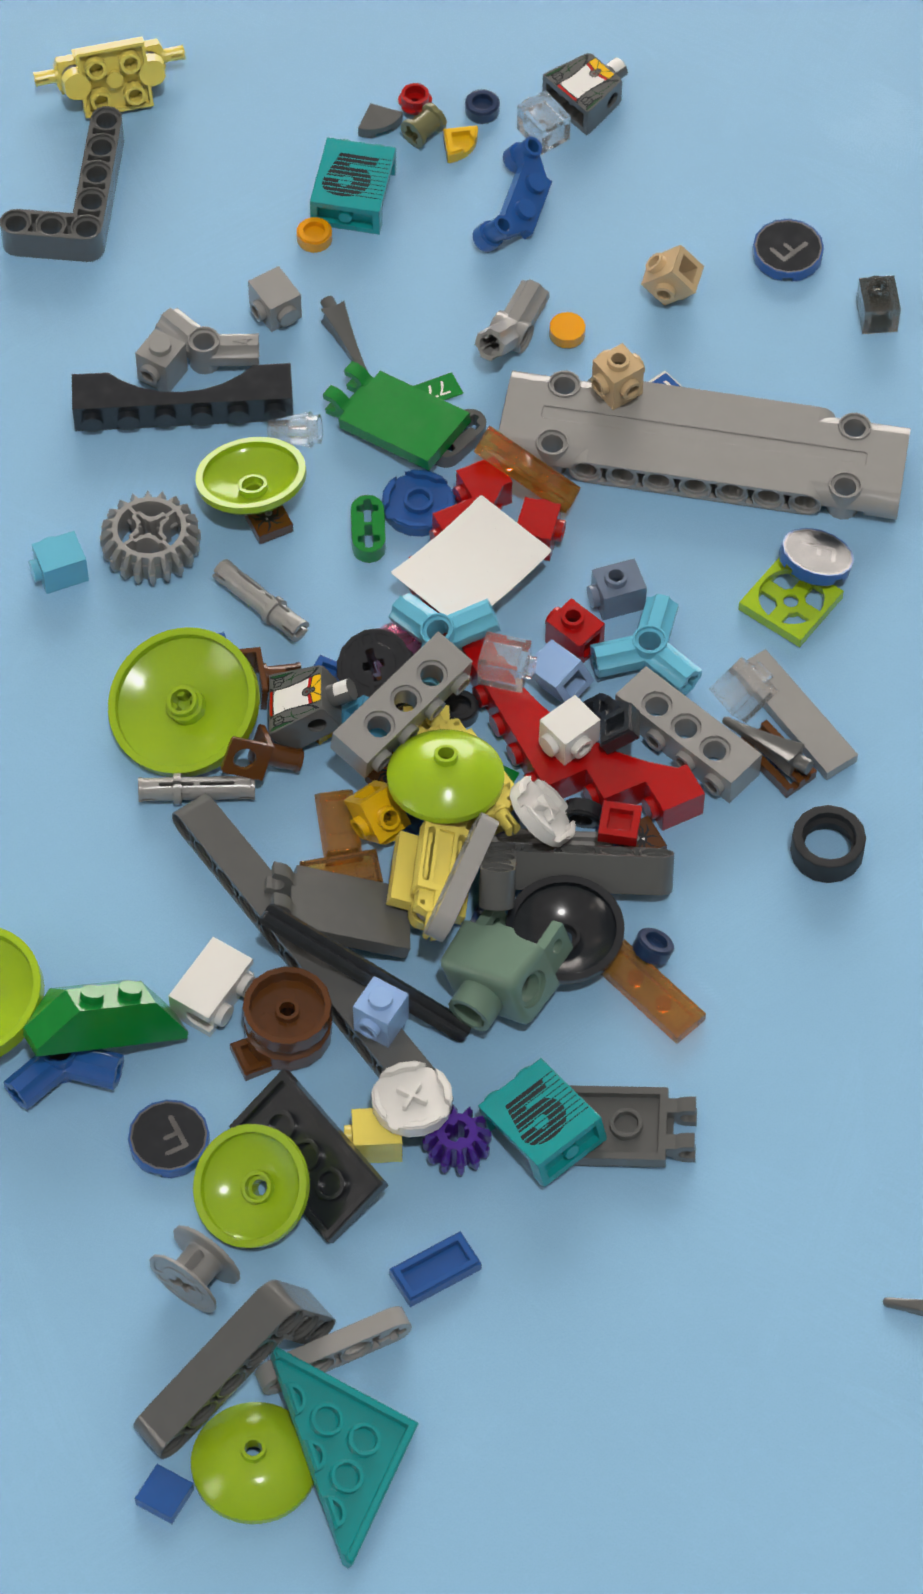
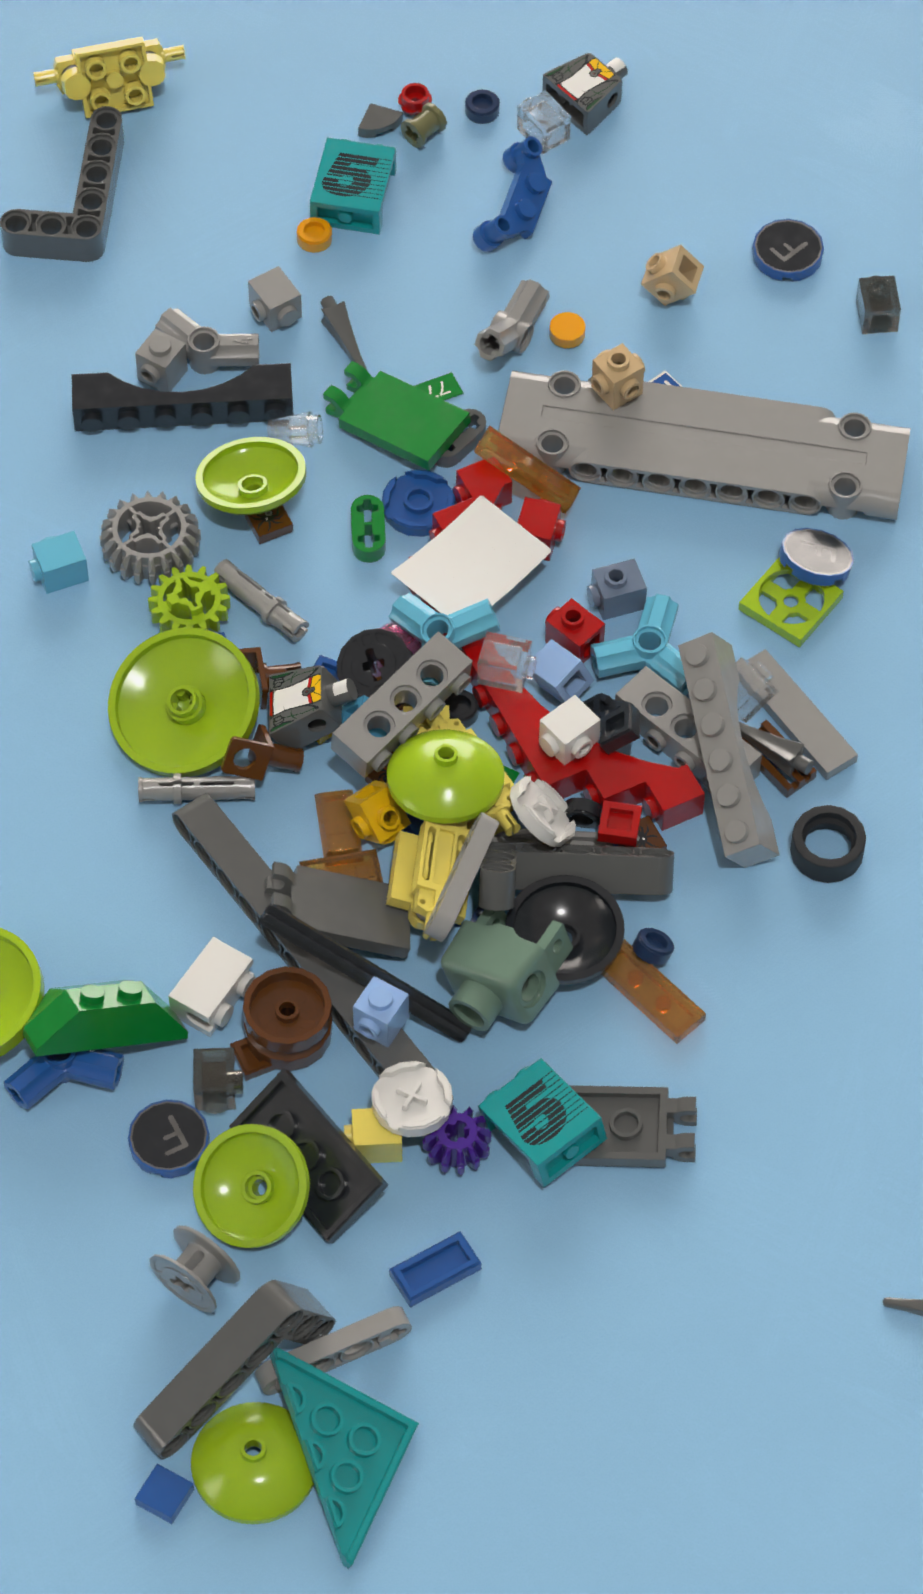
yellow tile [443,125,478,163] -> none
none -> lime gear [148,564,231,632]
none -> clear smoke brick [193,1048,244,1114]
none -> light grey arch [678,632,779,868]

